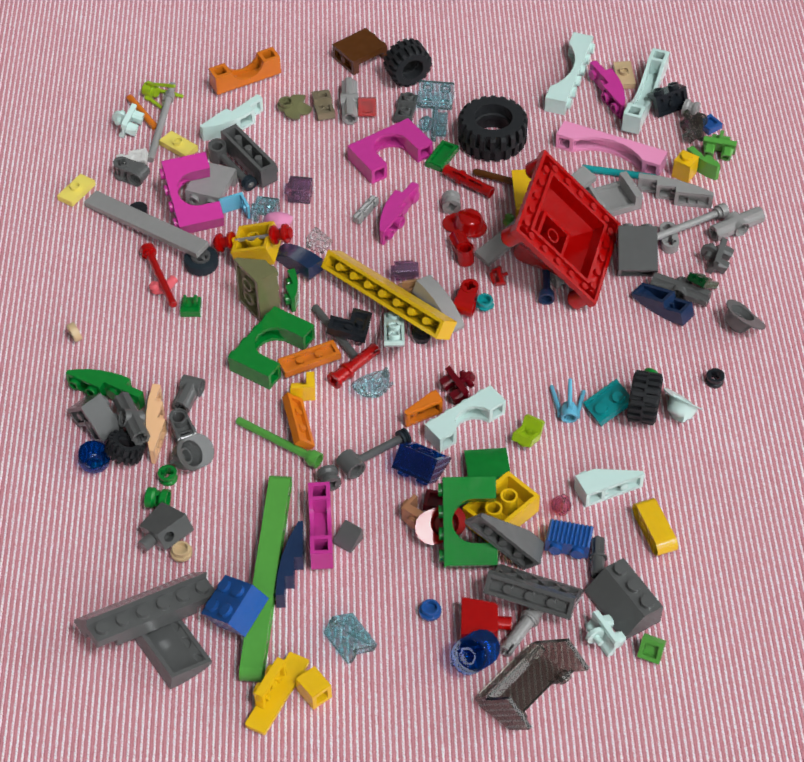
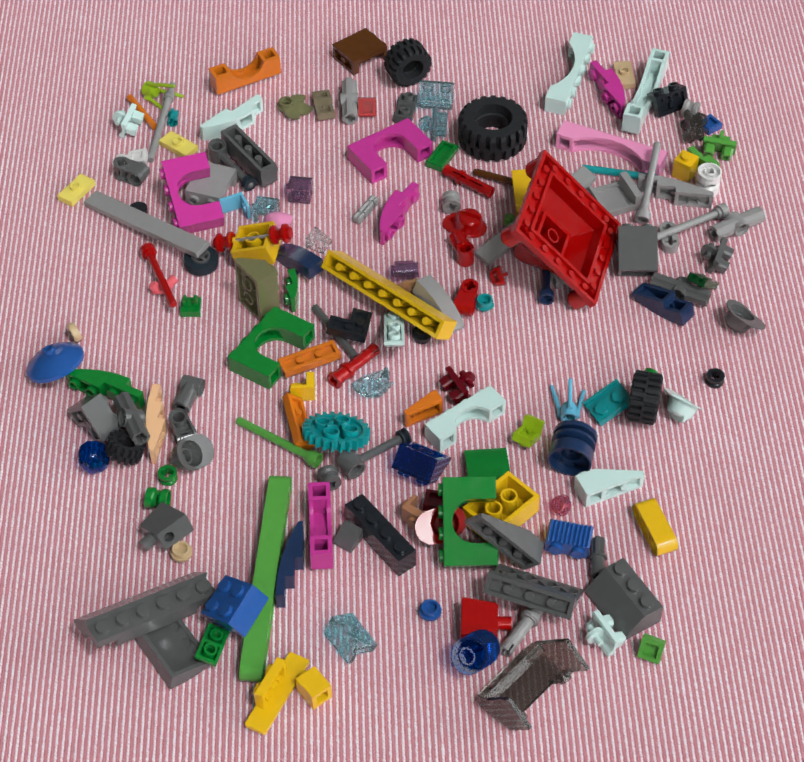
none -> blue dish [26,342,84,383]
none -> teal piece [167,108,179,127]
none -> green slope [194,623,230,667]
none -> teal gear [302,411,371,453]
none -> black brick [345,494,416,577]
none -> dark blue wheel [548,420,598,476]
none -> light grey piece [635,141,661,224]
none -> white wheel [695,162,722,197]

